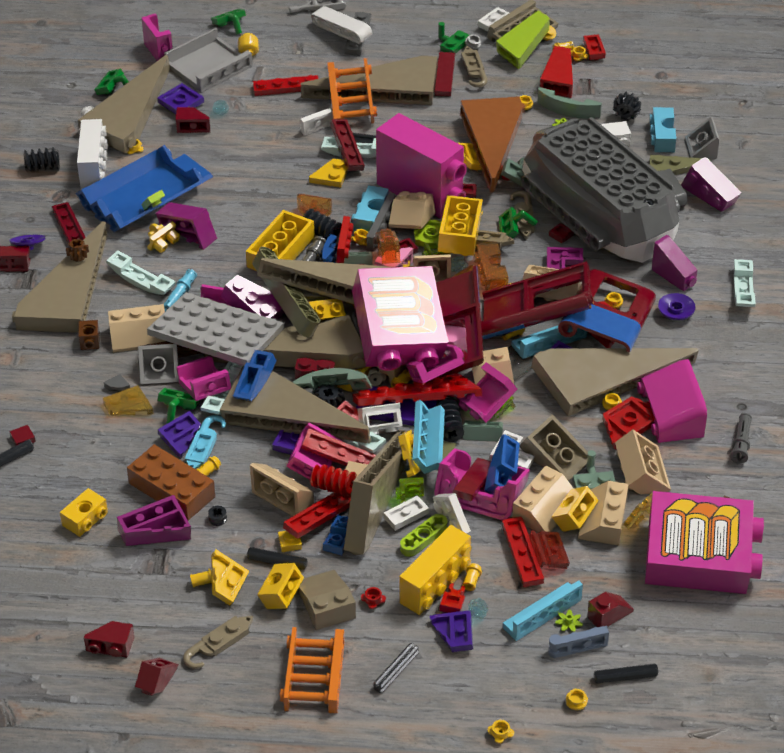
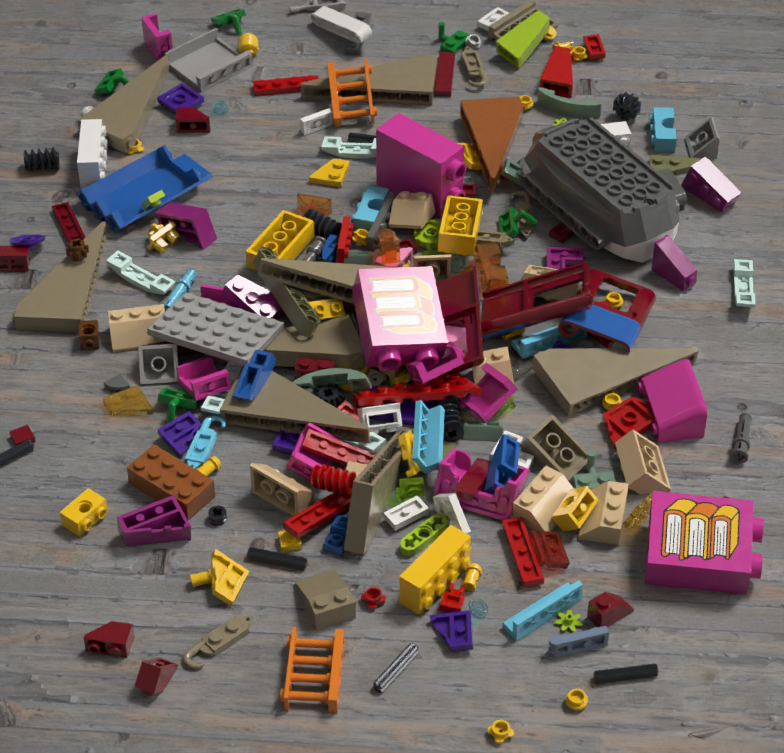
yellow brick [257,563,304,609] -> none
dark red tile [330,119,365,171] -> none
dark purple dish [658,293,695,320] -> none

